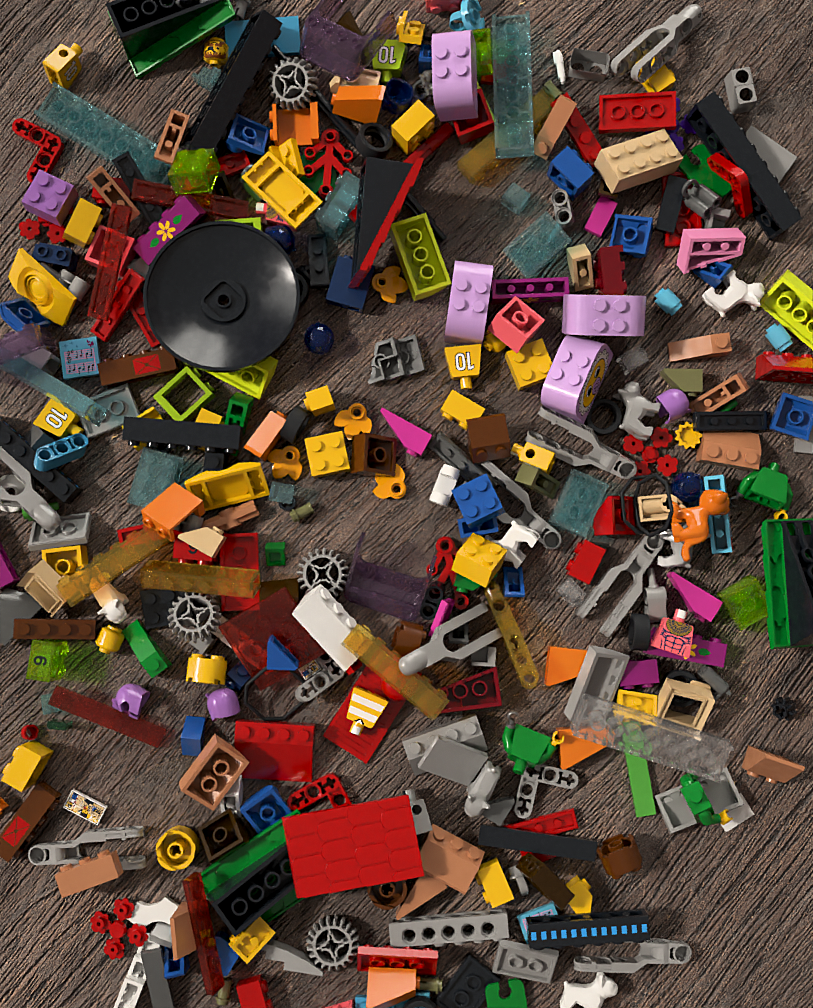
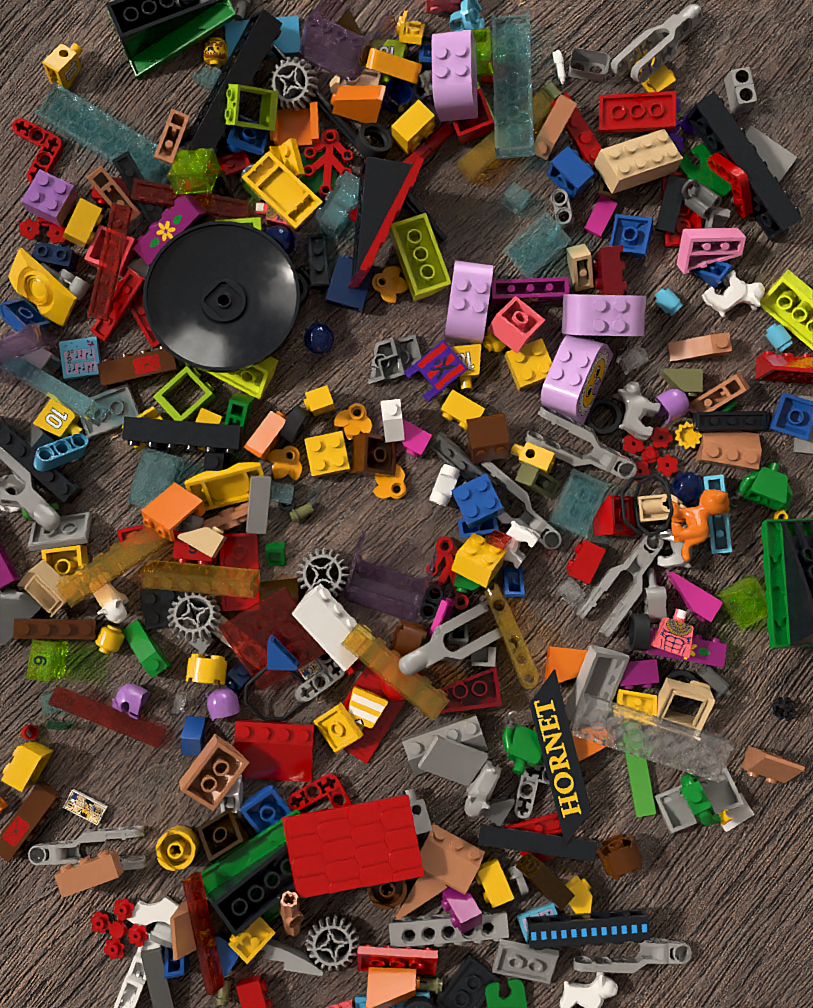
none -> clear tile [171,692,187,714]
none -> lime window [225,84,279,131]
none -> light grey tile [246,476,271,534]
none -> nougat piece [278,891,304,937]
none -> yellow tile [313,703,364,753]
none -> light orange beam [366,48,422,84]
none -> white slope [381,399,405,443]
none -> flag [404,339,468,402]
none -> magenta brick [441,887,482,934]
none -> clear red tile [486,530,512,550]
none -> black sticker [529,669,591,844]

